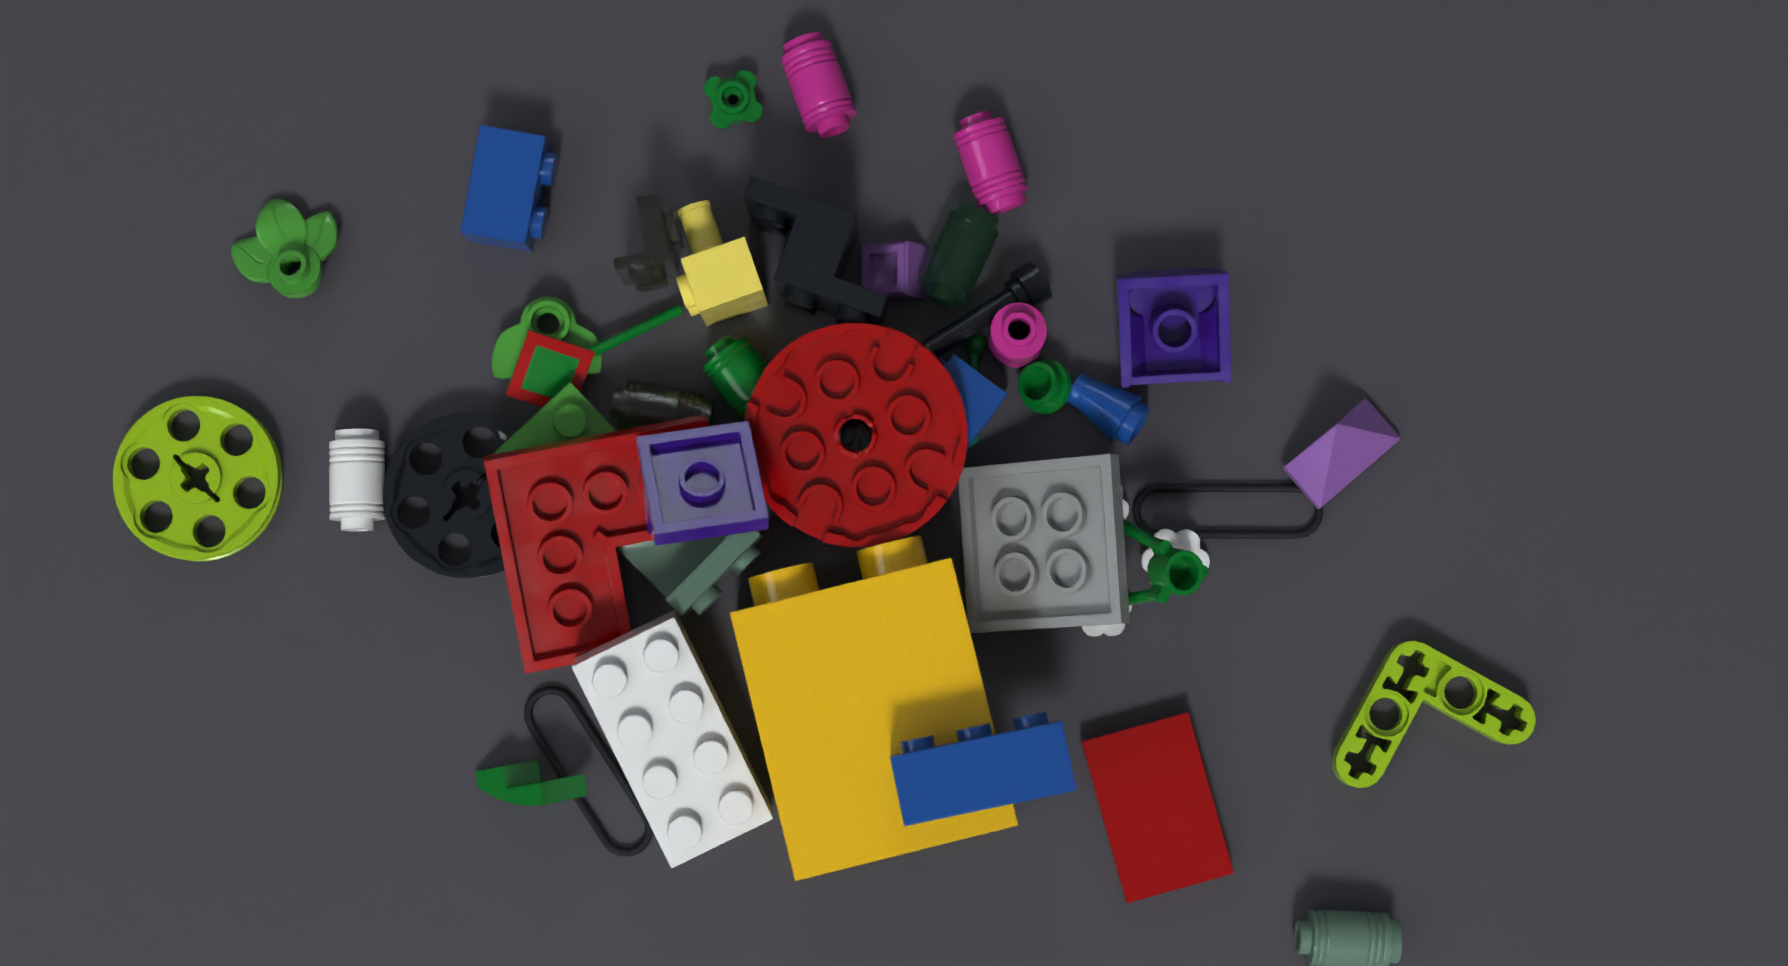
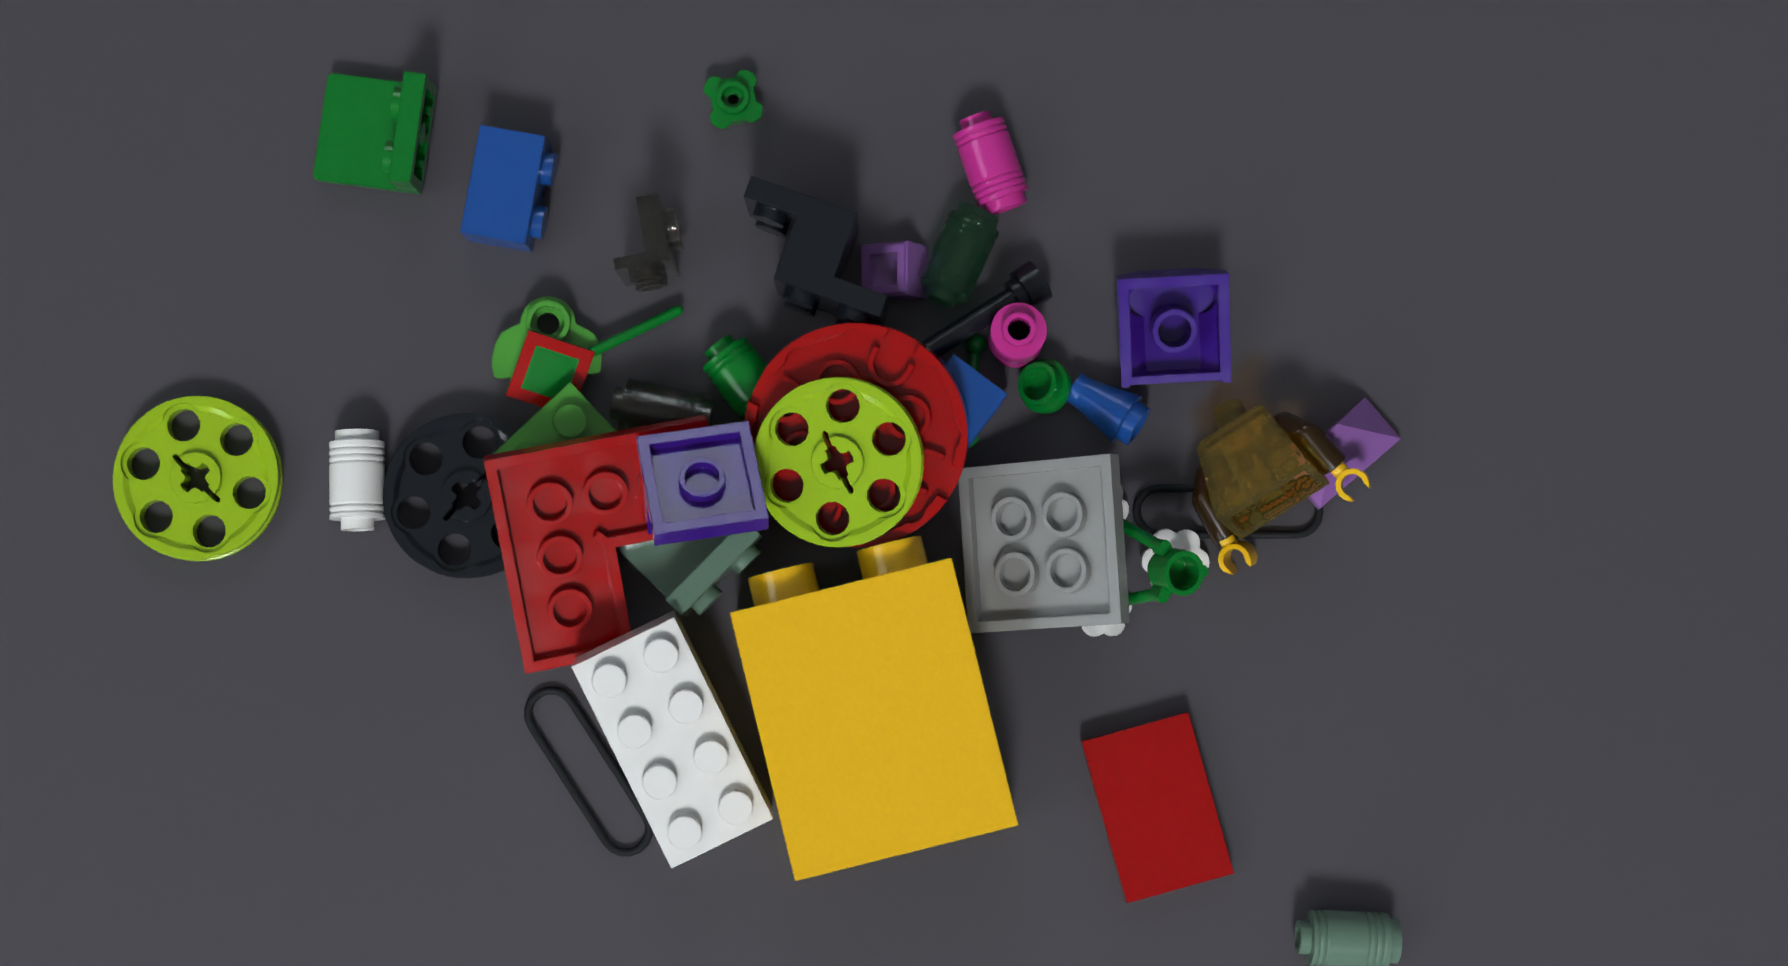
bright green plate [231,198,339,298] -> none
green slope [475,759,588,806] -> none
light yellow brick [676,200,768,327] -> none
dark pink head [781,32,857,138] -> none
blue brick [890,712,1077,826] -> none
lime beam [1331,641,1536,788] -> none
none -> green bracket [313,71,438,195]
none -> lime wedge [754,377,924,547]
none -> clear yellow torso [1192,399,1371,575]

